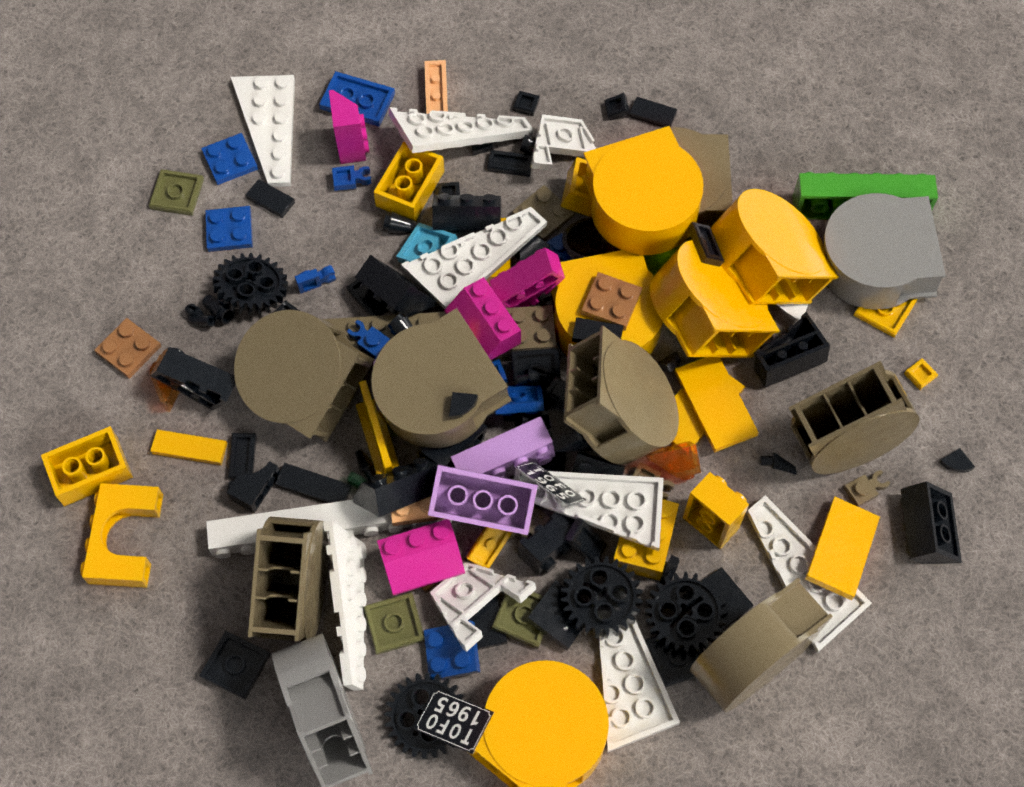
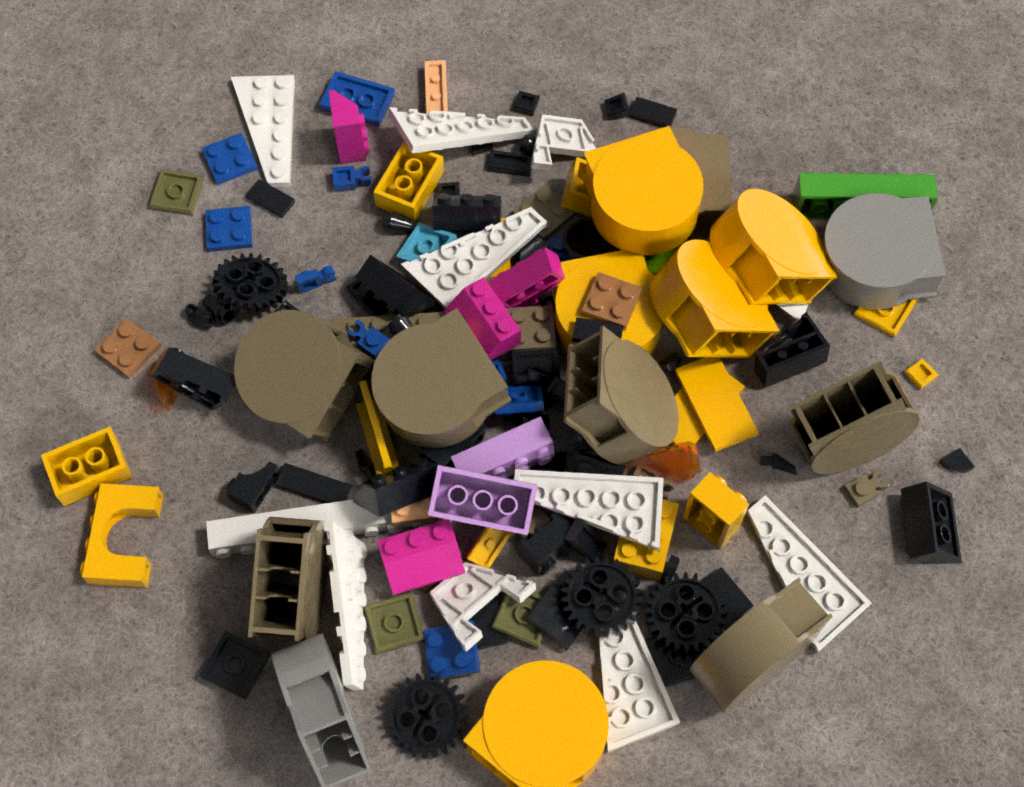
yellow tile [151,429,227,465] -> none
black tile [228,433,257,480] -> none
clear green tile [346,472,367,489] -> none
black sticker [414,688,494,754] -> none
black tile [449,392,478,419] -> none
black sticker [514,461,586,506] -> none
black tile [688,222,724,267] -> none
yellow tile [805,497,880,601] -> none

